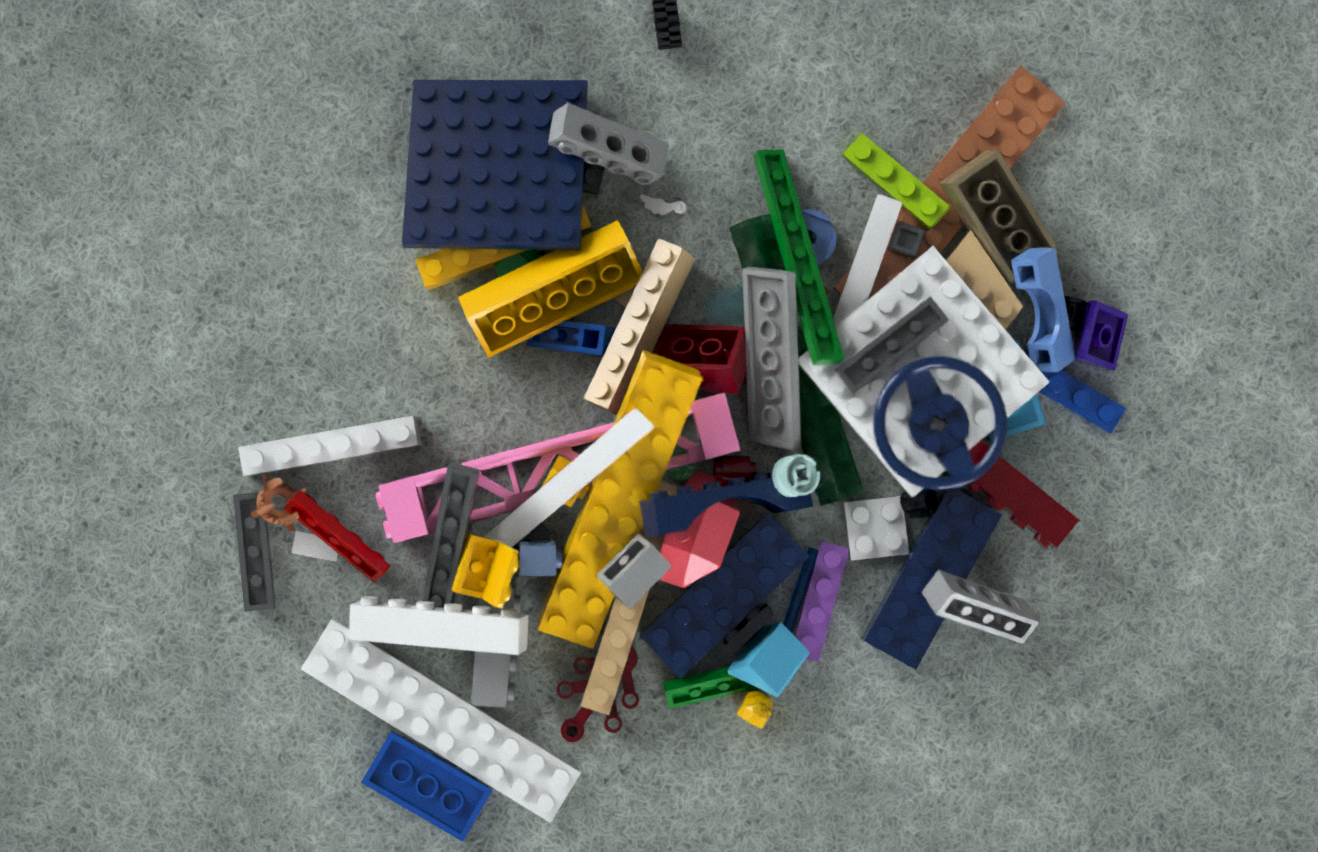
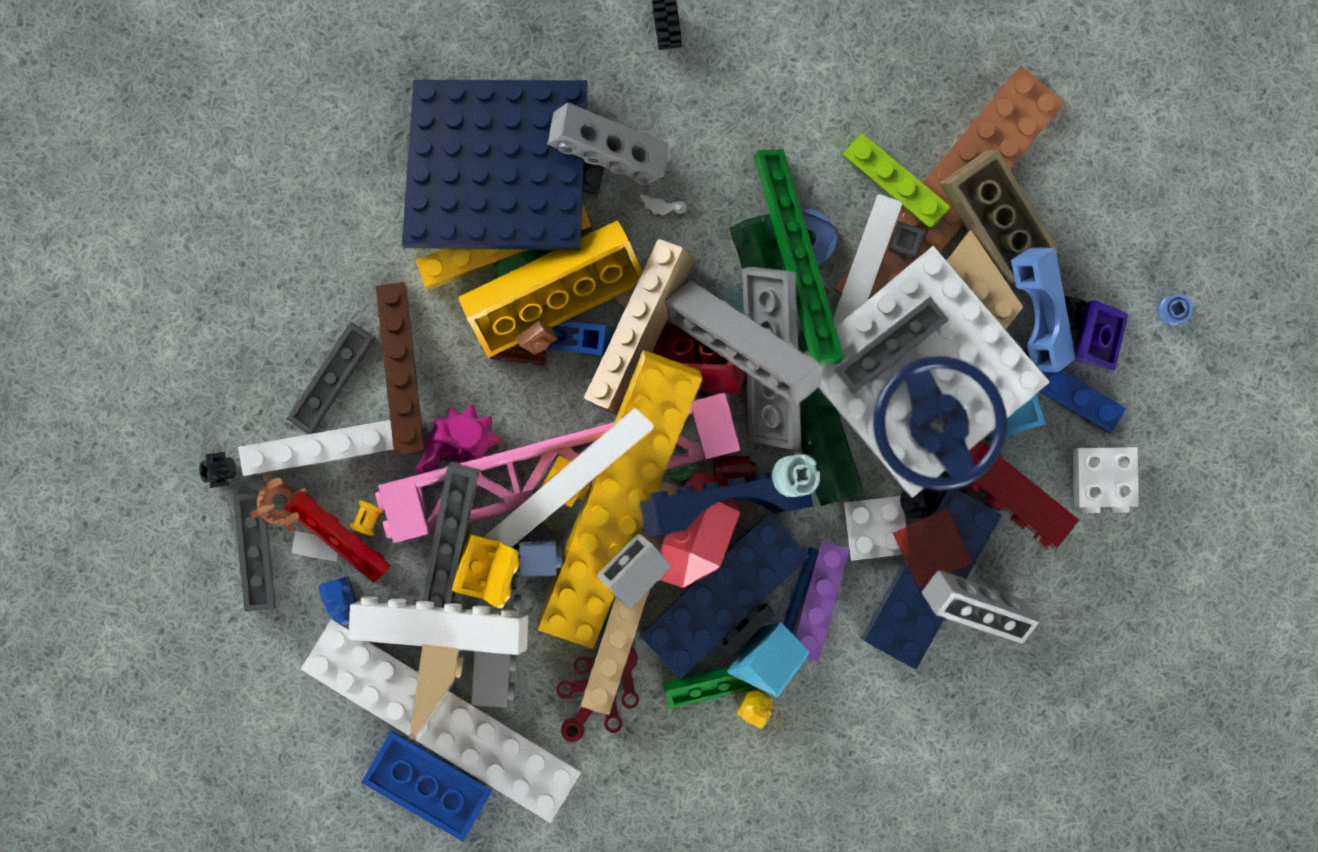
none -> black gear [199,452,236,488]
none -> dark grey tile [286,322,376,434]
none -> blue rock [318,576,357,625]
none -> yellow bush [349,499,384,536]
none -> reddish brown plate [376,282,425,455]
none -> tan slope [410,644,463,740]
none -> dark pink head [415,405,500,474]
none -> reddish brown axle [490,346,546,366]
none -> nougat plate [516,321,558,355]
none -> light grey brick [665,281,821,405]
none -> clear red tile [892,508,972,587]
none -> white brick [1073,447,1139,513]
none -> medium blue wheel [1157,294,1193,325]

